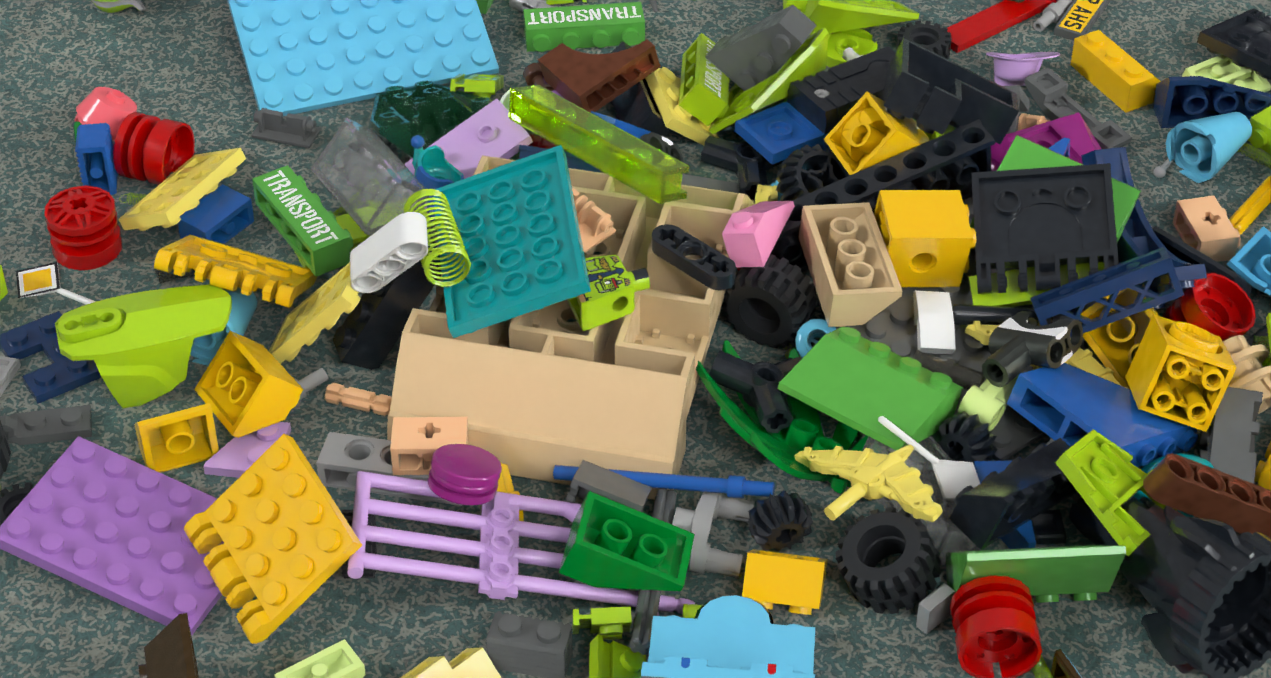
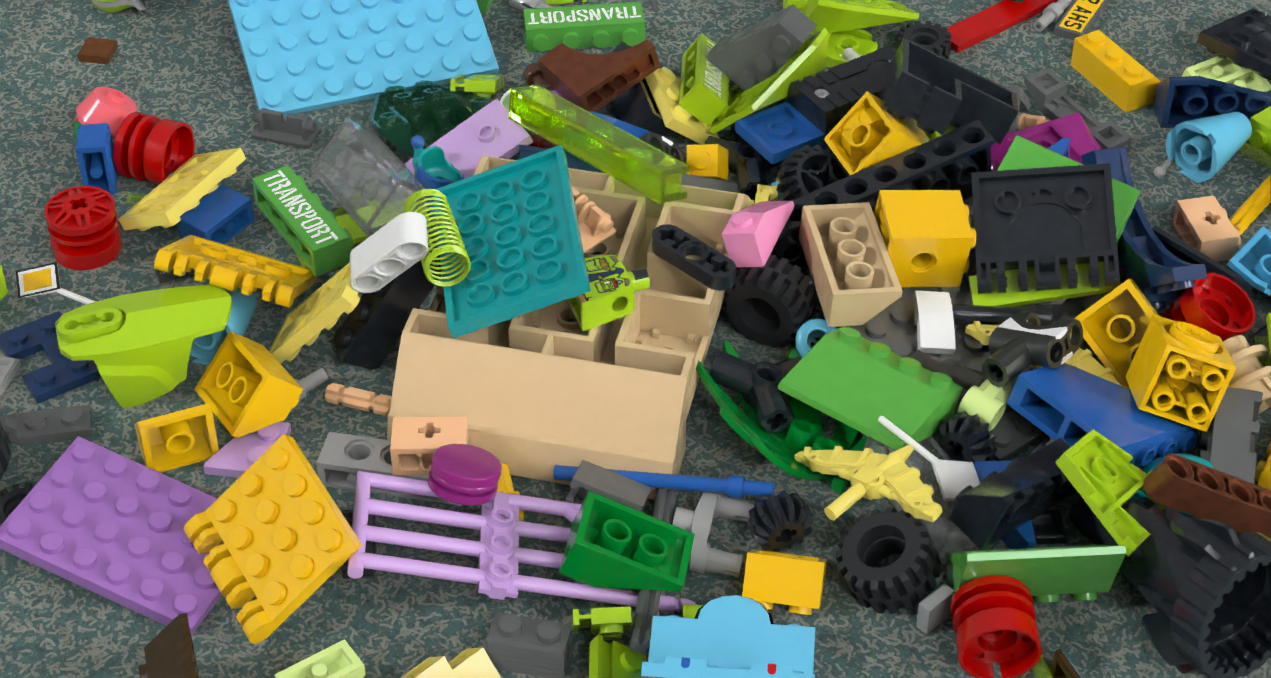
lavender piece [986,52,1060,86] -> none
dark blue fence [1030,247,1184,338] -> none
none -> reddish brown tile [78,37,118,65]
none -> yellow brick [686,144,729,181]

